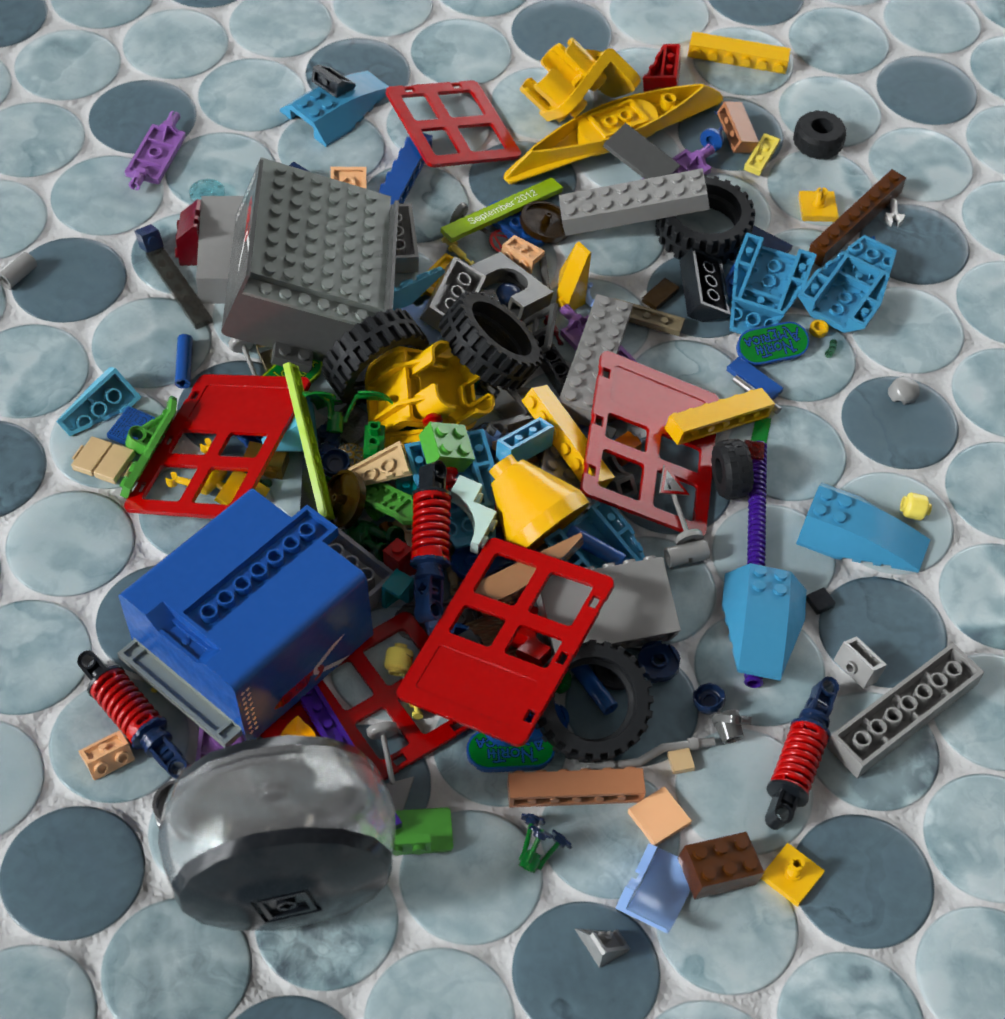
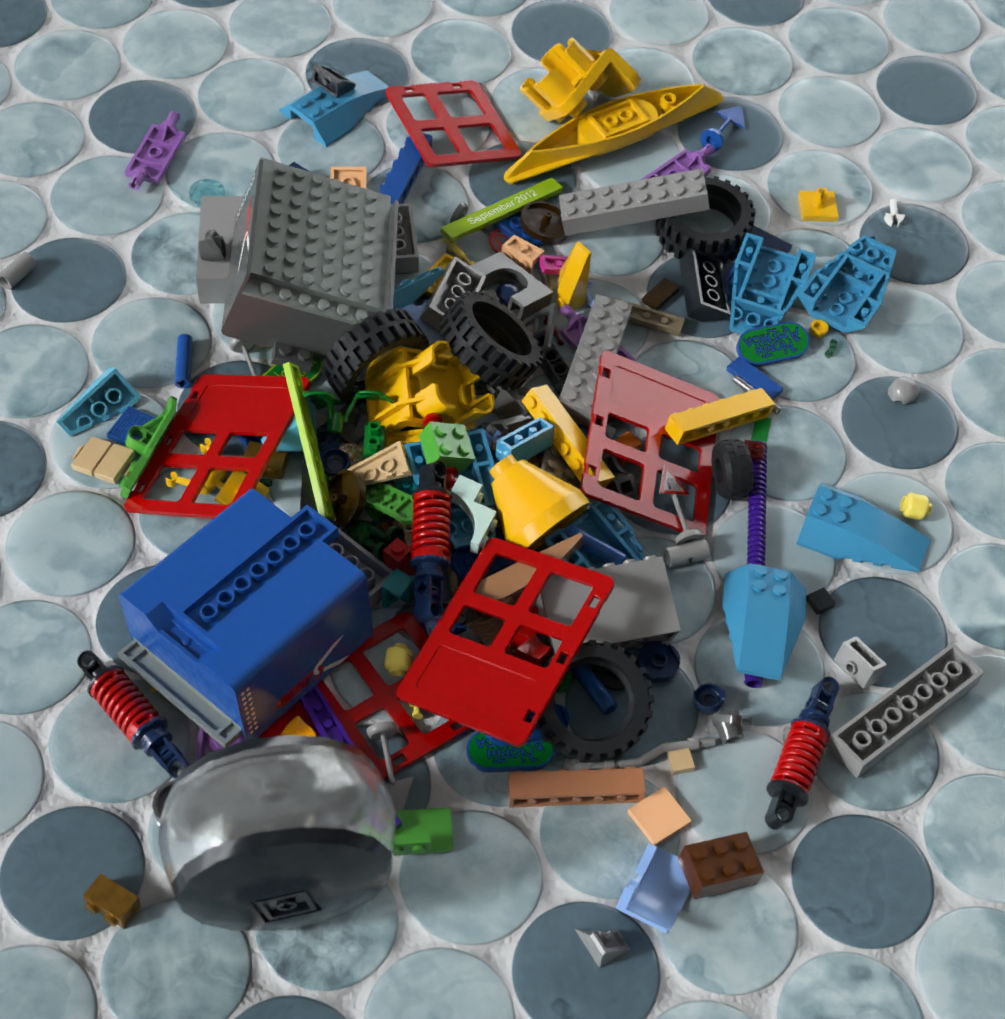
light nougat bracket [78,730,135,780] -> none
dark blue brick [134,224,164,253] -> none
clear smoke tile [145,247,213,329] -> none
dark red wedge [175,199,201,266] -> none
dark tan piece [256,346,273,372] -> none
plant [518,813,572,874] -> none
dark grey tile [603,123,680,179] -> none
red wedge [643,44,681,92] -> none
yellow brick [687,31,791,74] -> none
nougat brick [717,101,759,153] -> none
light yellow plate [744,133,780,176] -> none
yellow tile [761,843,825,907] -> none
black tyre [793,110,847,159] -> none
reddish brown brick [809,169,906,268] -> none
none -> pearl gold brick [82,873,141,929]
none -> dark grey piece [199,229,226,261]
none -> dark pink plate [539,255,568,275]

